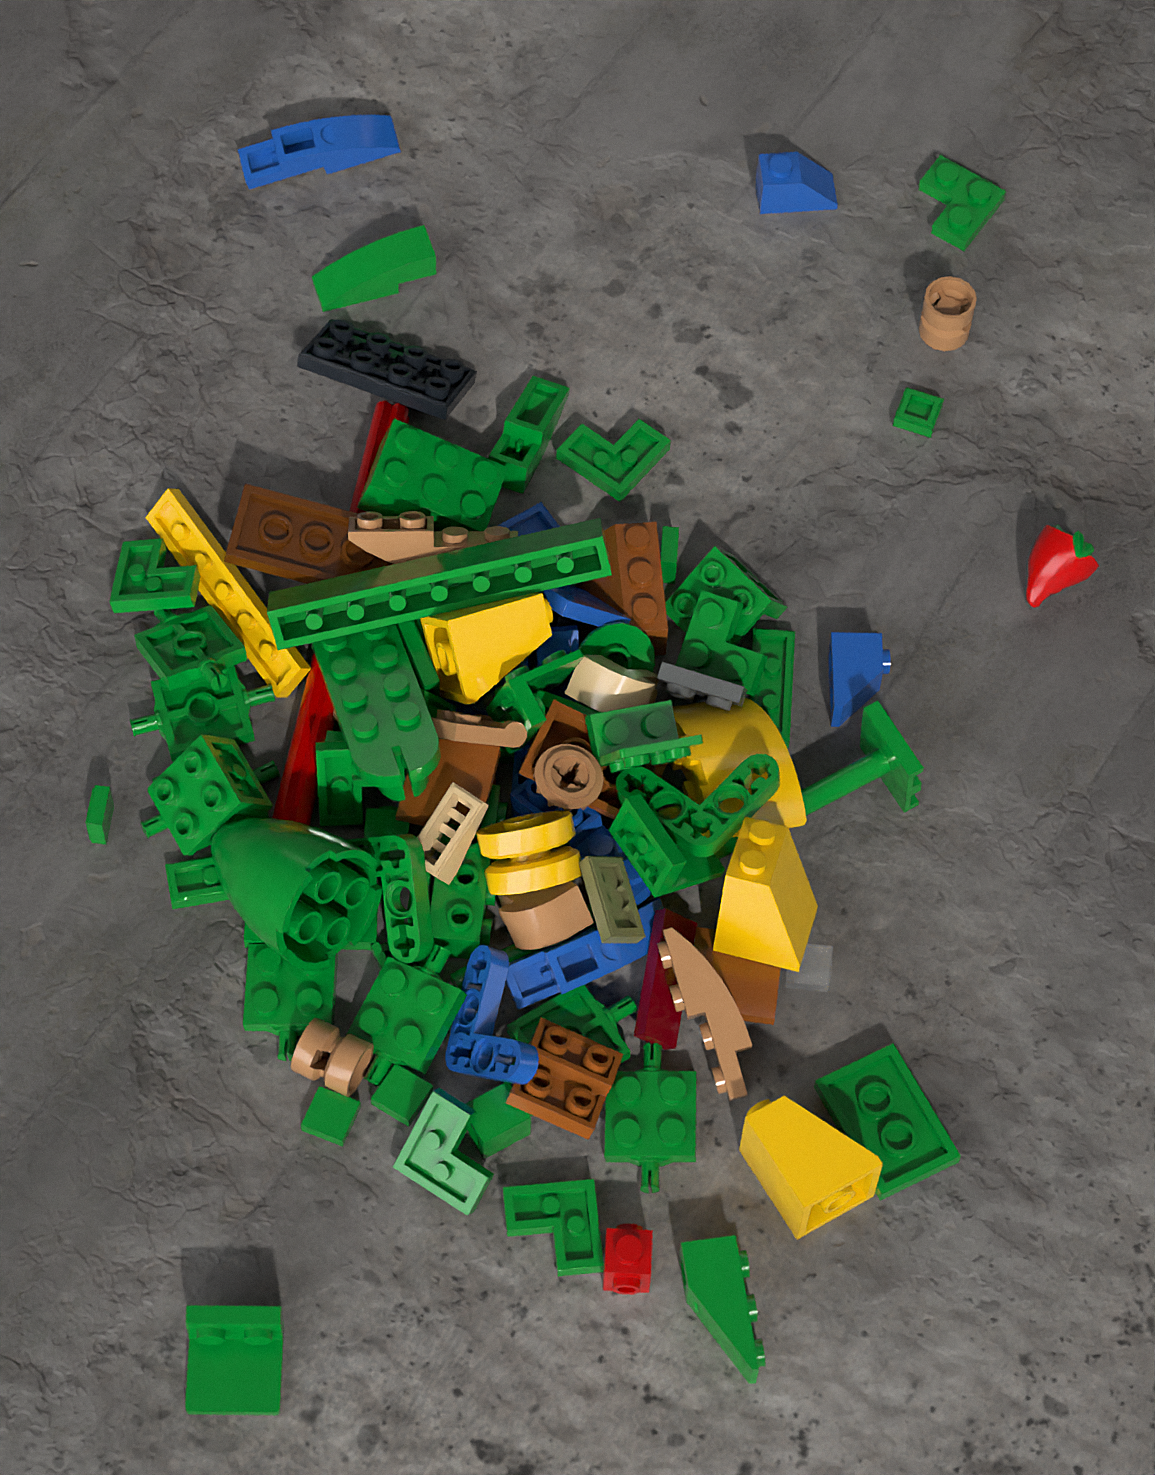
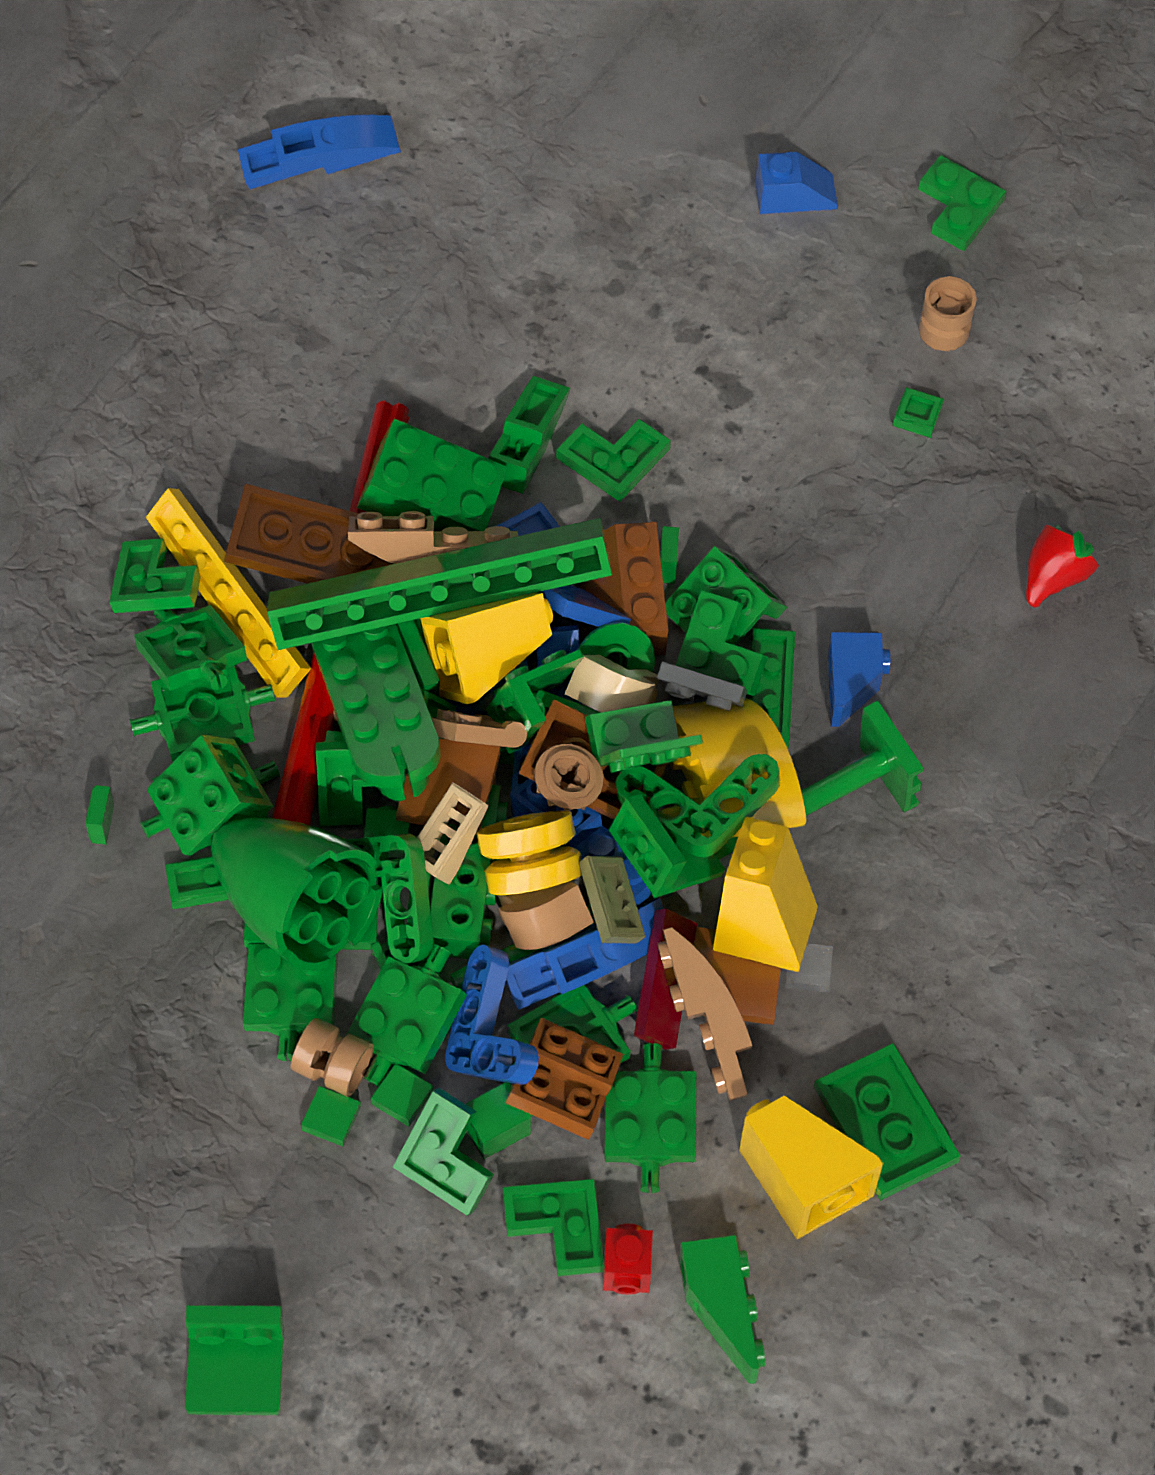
black tile [297,319,477,420] -> none
green slope [312,225,436,312] -> none

